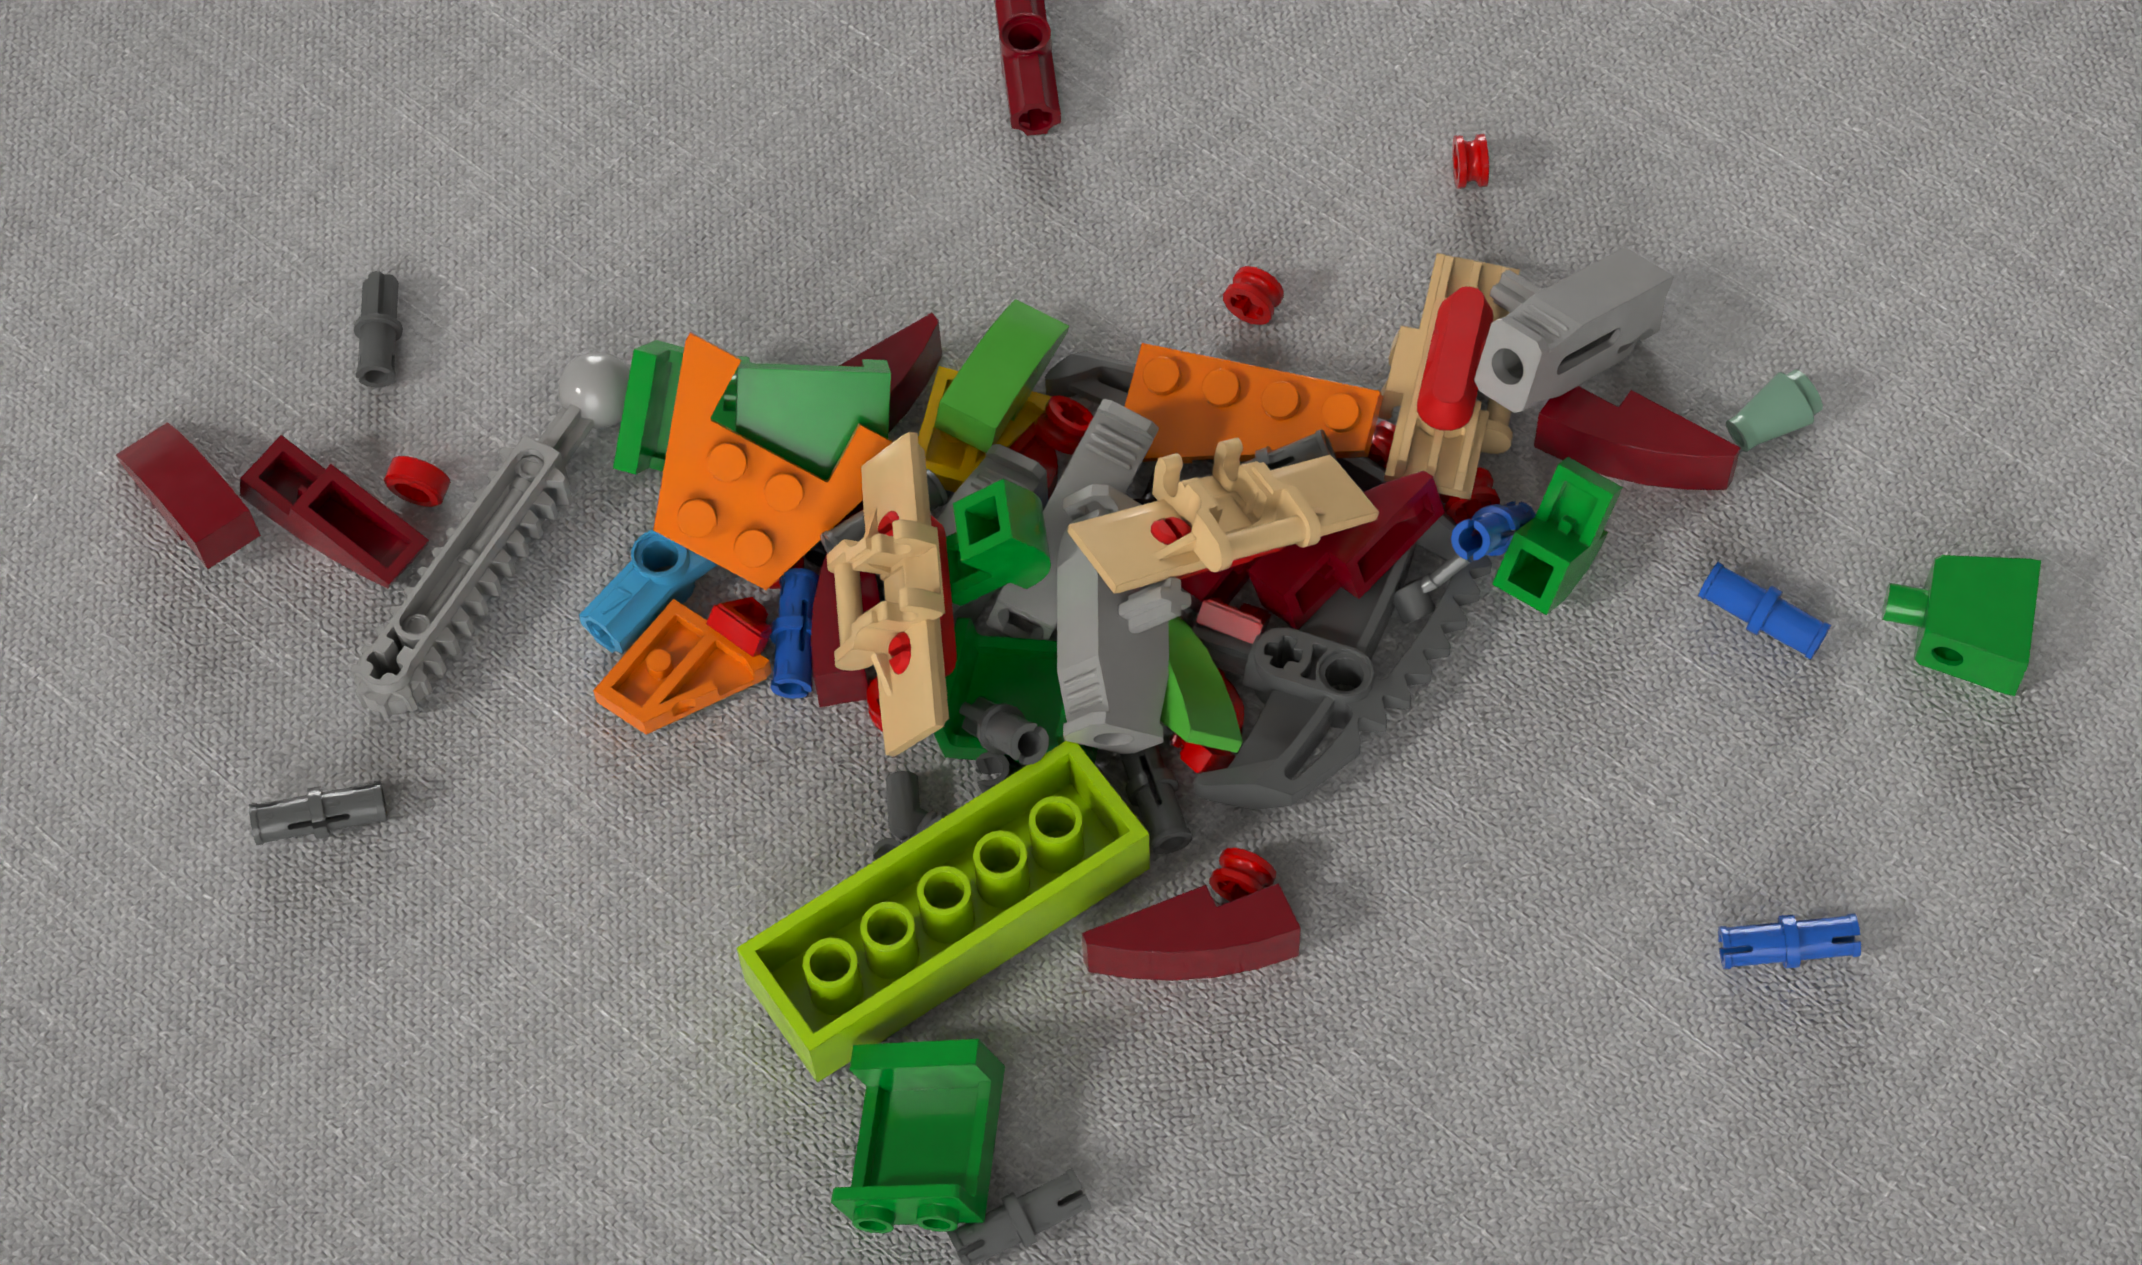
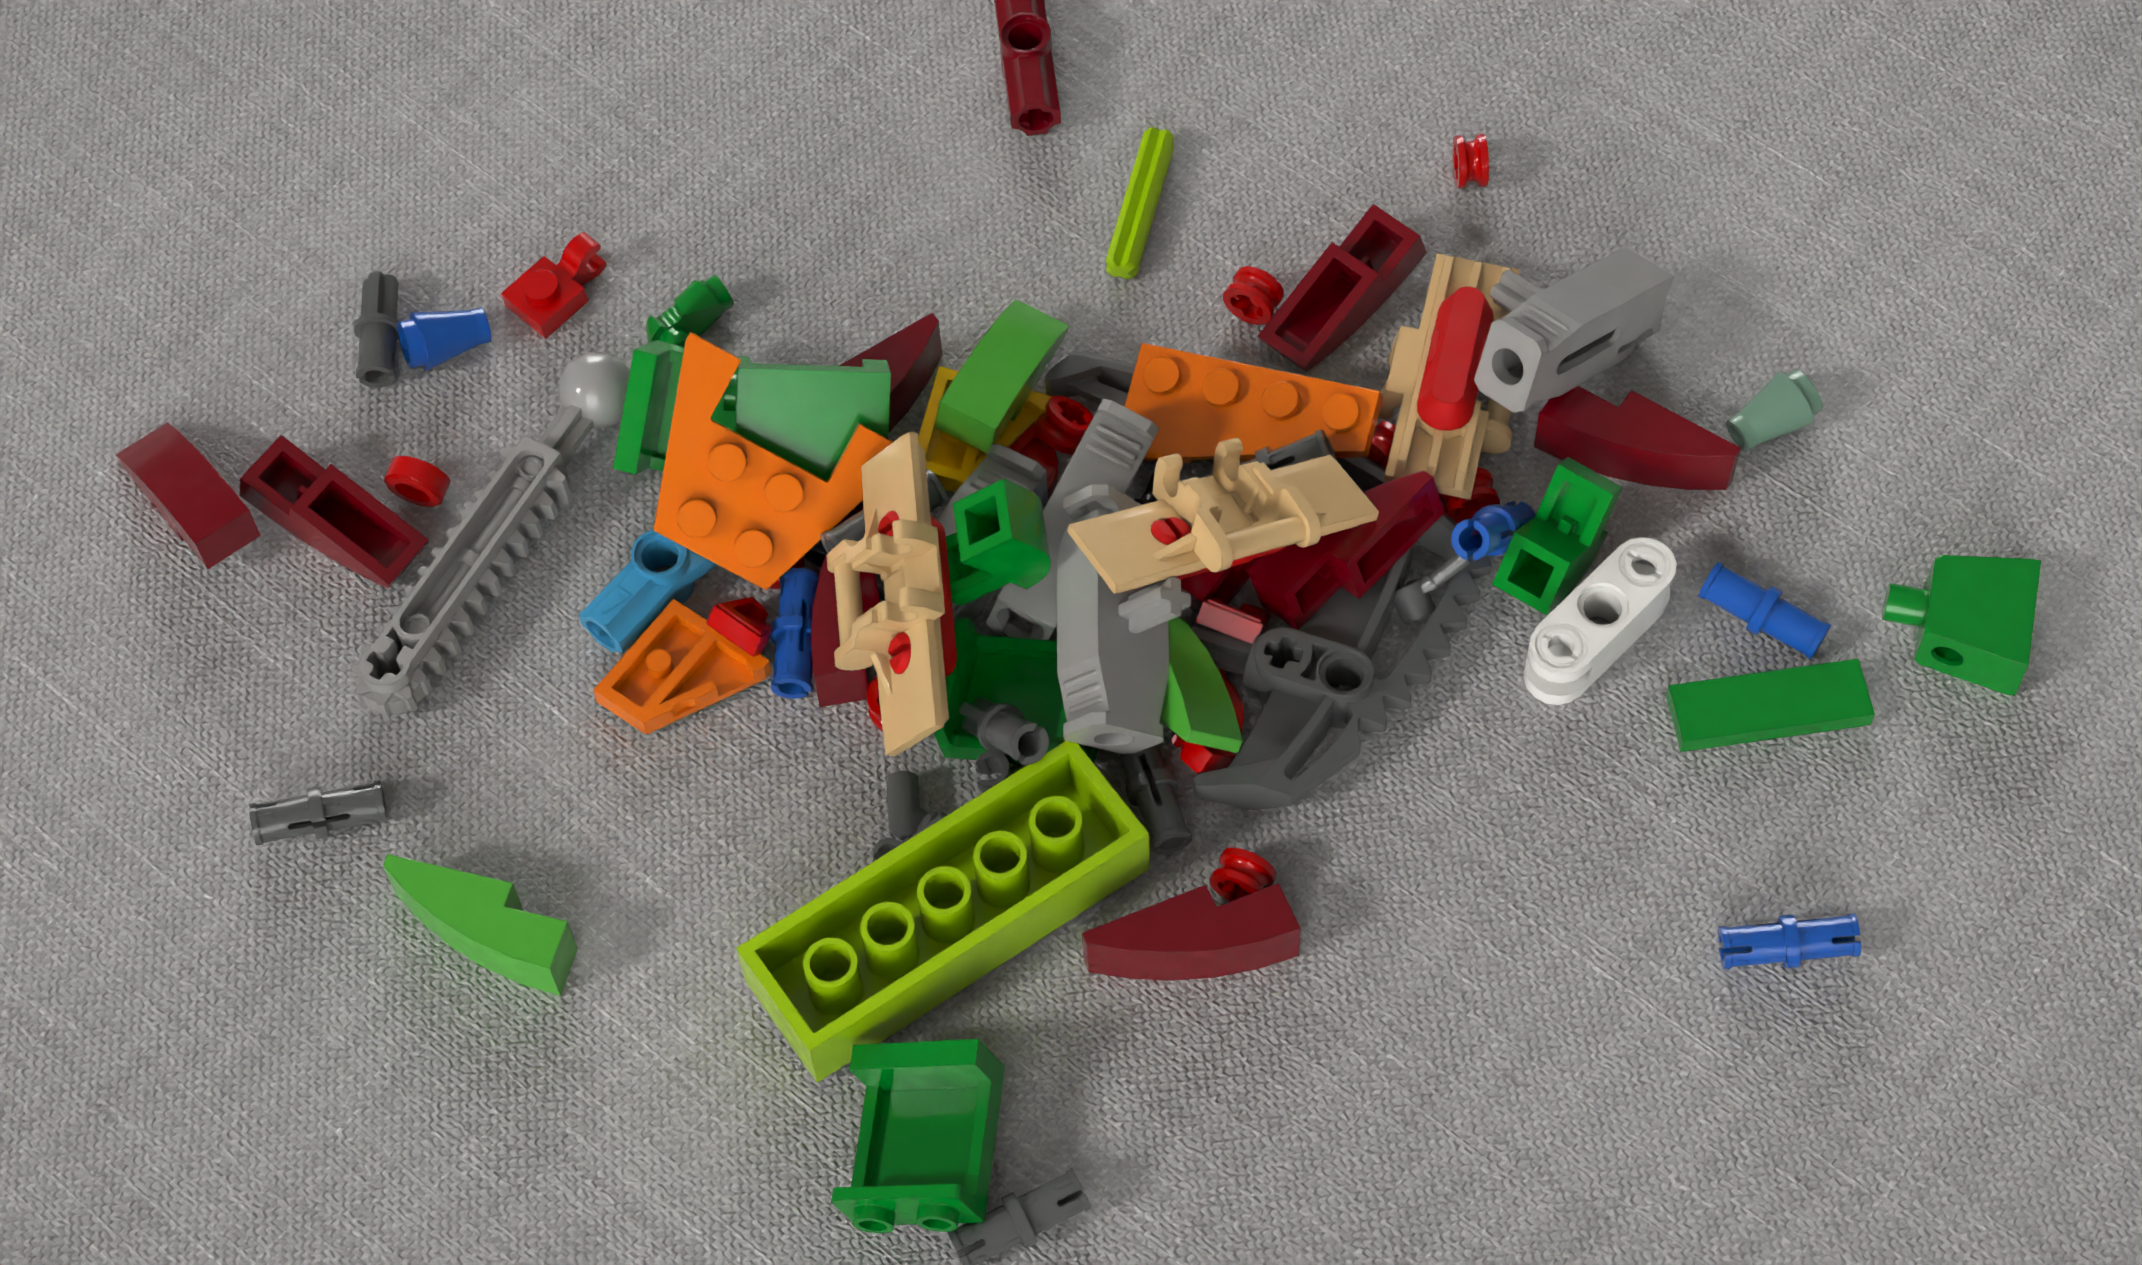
none -> bright green slope [383,854,578,996]
none -> blue cone [397,307,492,371]
none -> red plate [501,232,607,339]
none -> green arm [646,275,734,347]
none -> lime axle [1106,127,1174,280]
none -> dark red slope [1258,204,1427,373]
none -> white piece [1523,537,1677,705]
none -> green tile [1666,659,1875,752]

